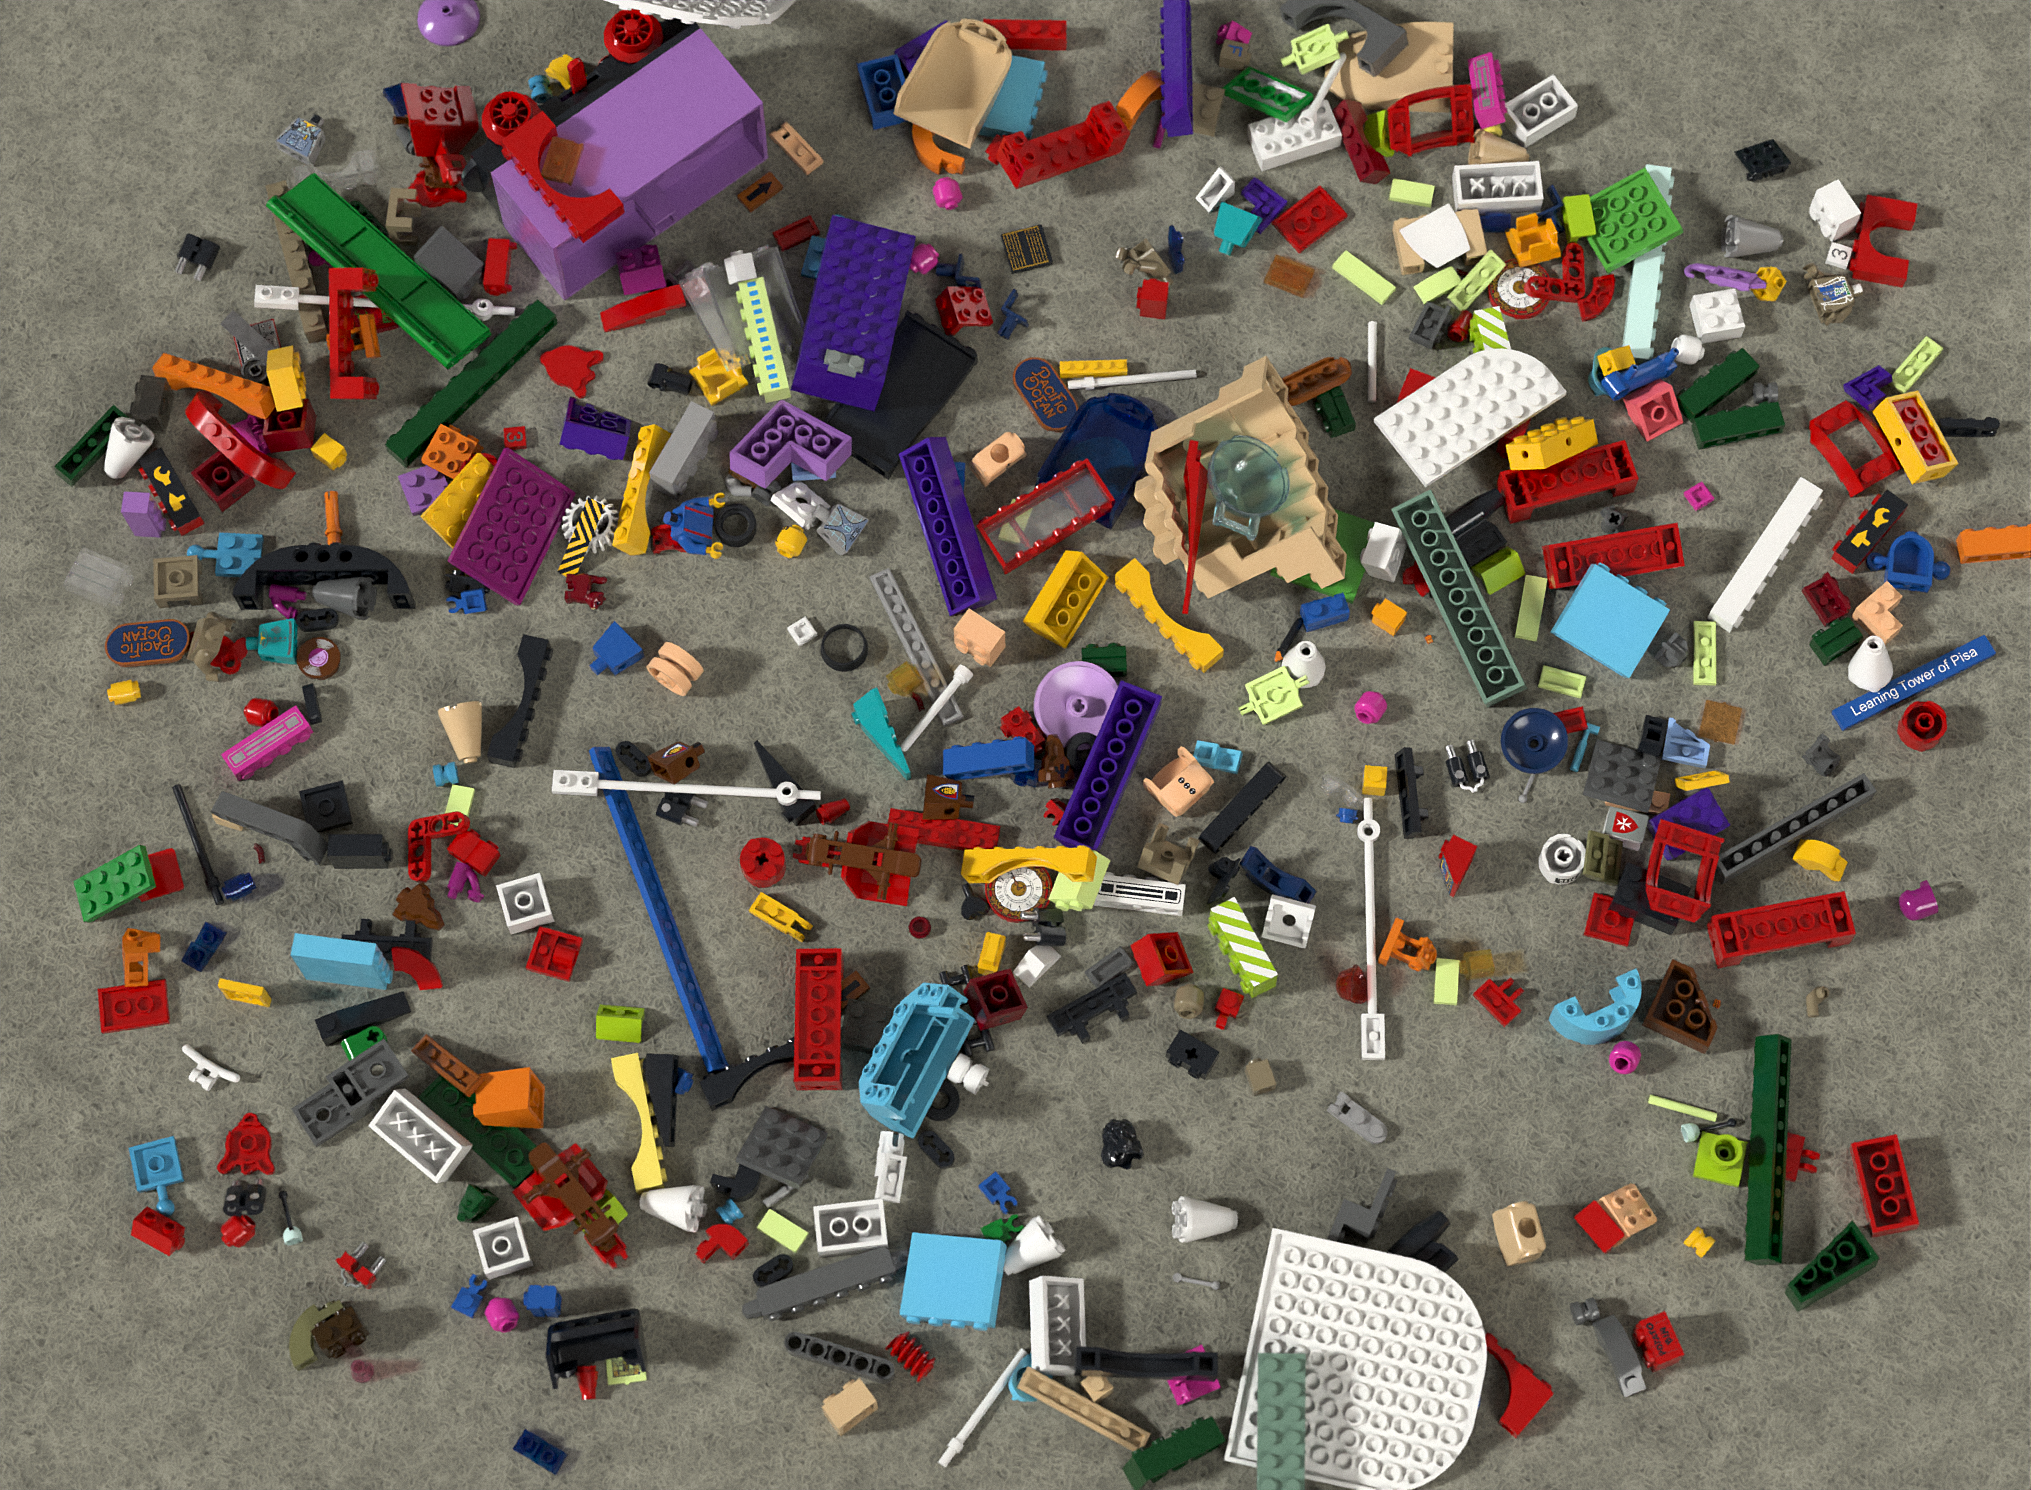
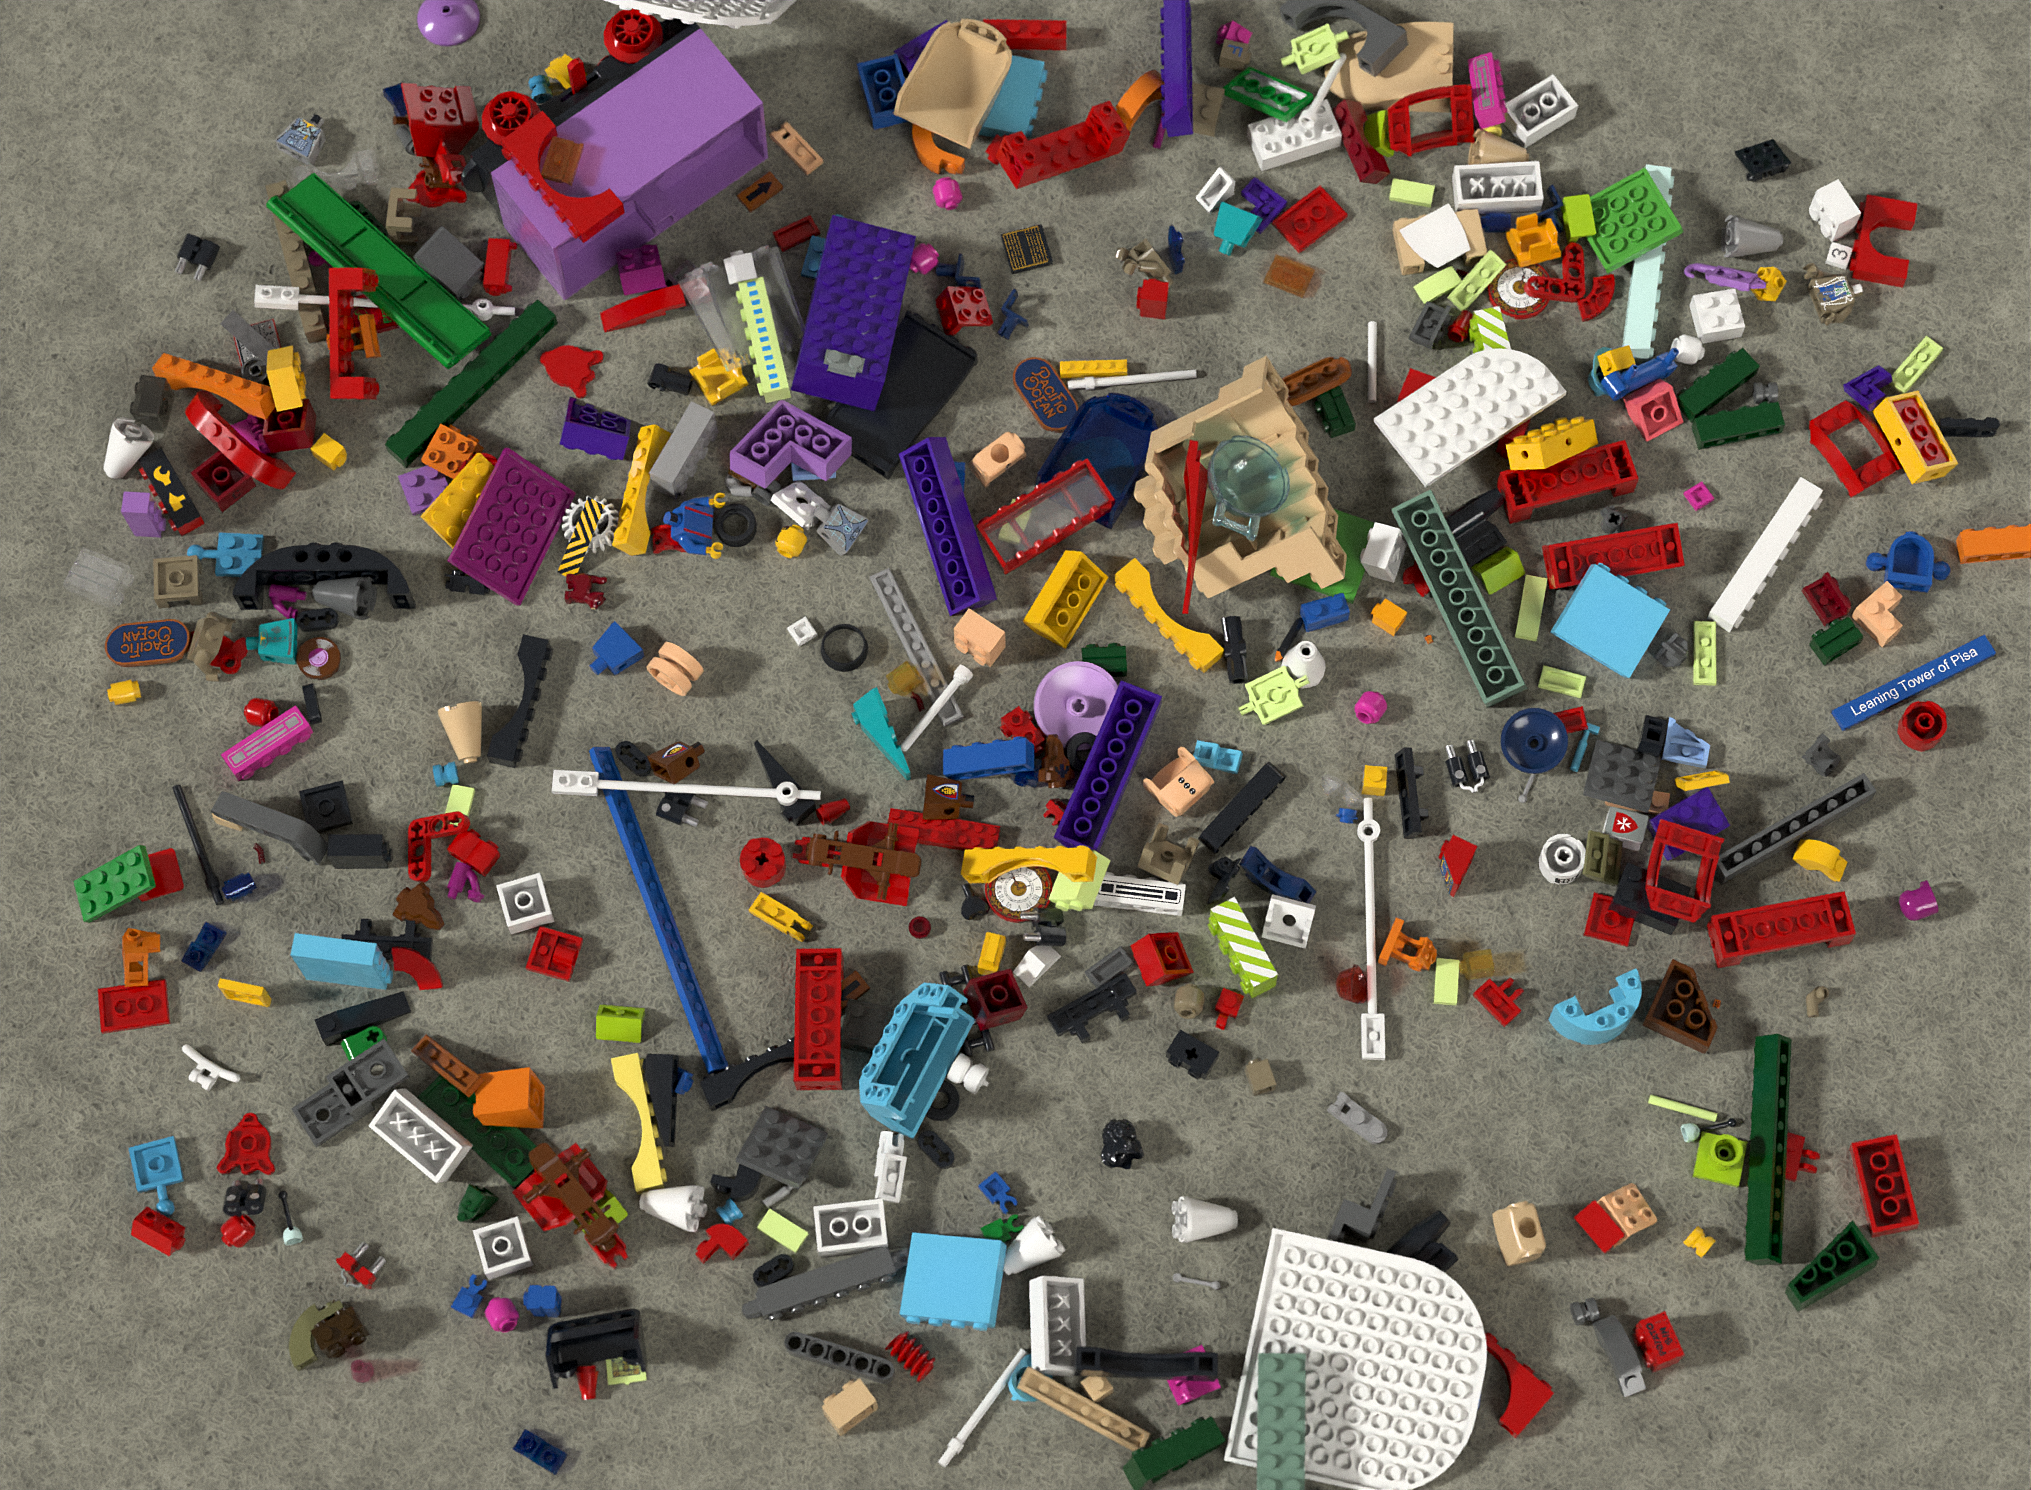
dark green brick [54,404,129,487] -> none
orange pin [324,491,343,545] -> none
blue plate [446,588,487,614] -> none
red tile [503,426,527,450] -> none
yellowish green tile [1332,250,1396,305] -> none
dark pink head [1609,1041,1641,1075] -> none
clear orange piece [1698,700,1742,745] -> none
black brick [1831,489,1908,574] -> none
white cone [1848,636,1893,692] -> none
none -> black piece [1221,616,1248,684]

